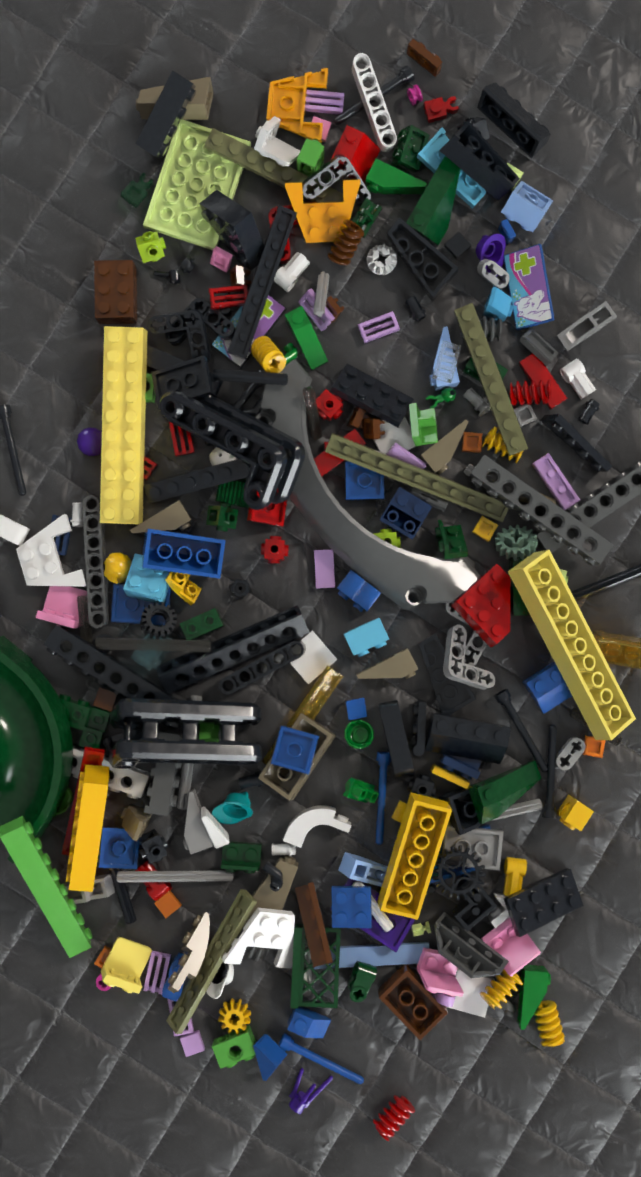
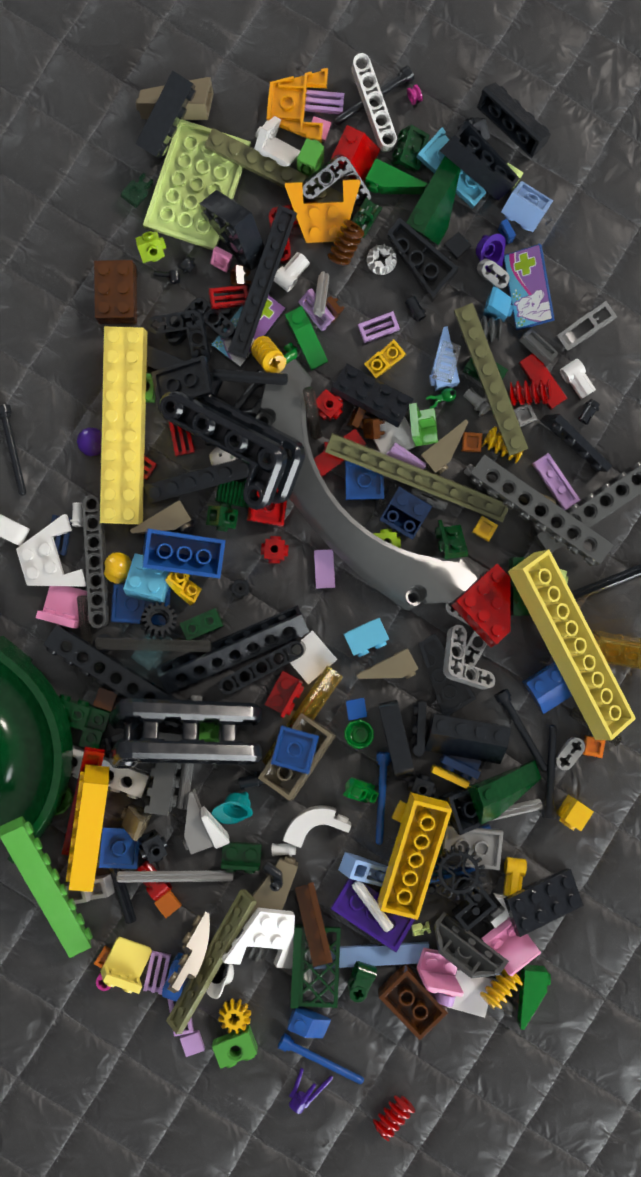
blue slope [253,1034,288,1081] -> none
blue plate [331,886,372,928] -> none
blue brick [337,570,381,612] -> none
reddish brown plate [407,39,442,77] -> none
red plate [423,96,459,123] -> none
sand green gear [495,525,538,561] -> none
yellow piece [534,1000,565,1047] -> none
none -> red bracket [264,671,304,718]
none -> yellow slope [364,340,407,379]

